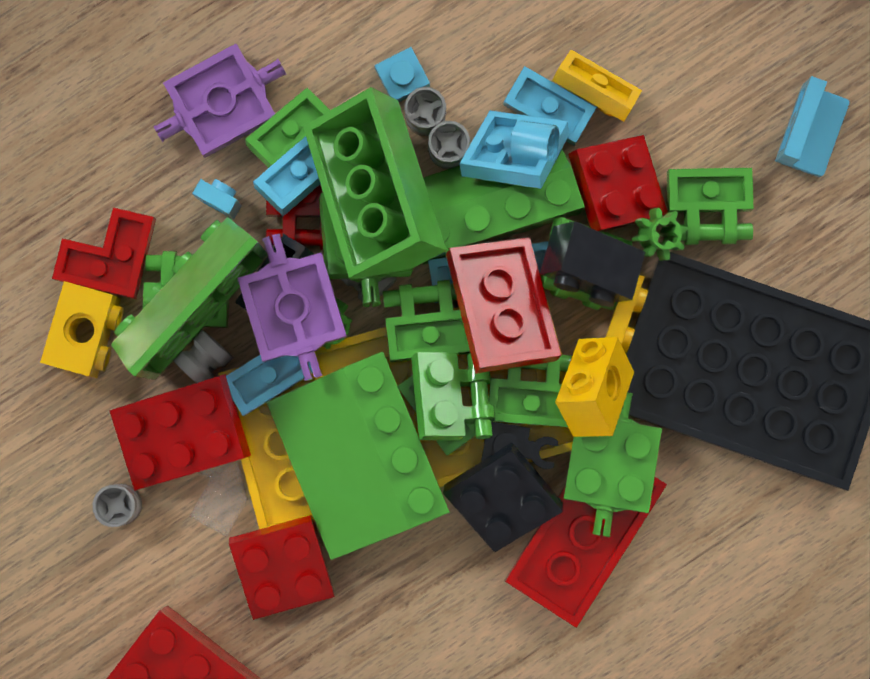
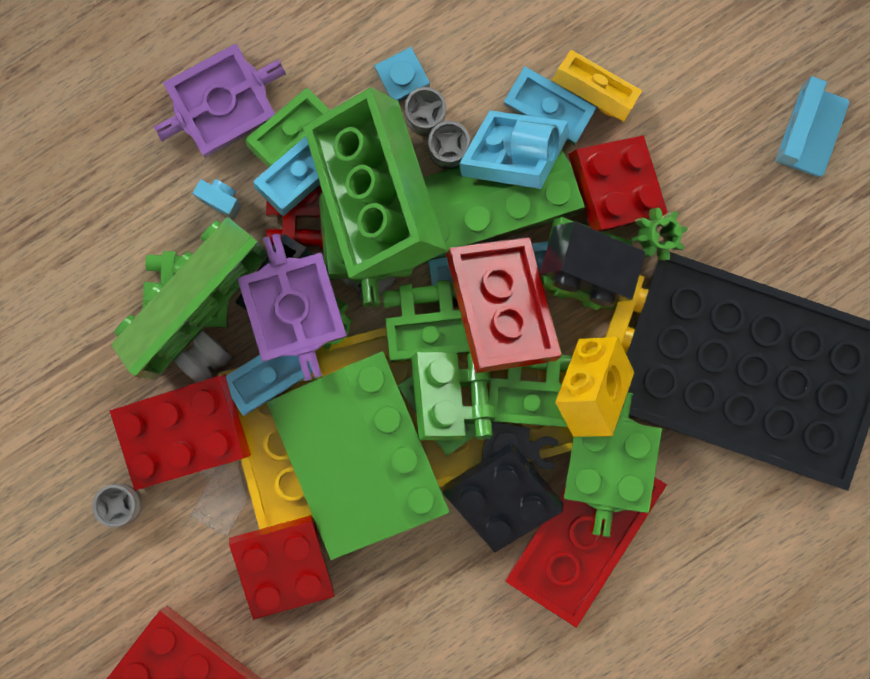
yellow brick [40,281,123,378] -> none
red plate [52,207,156,299] -> none
bright green plate [667,168,754,245] -> none

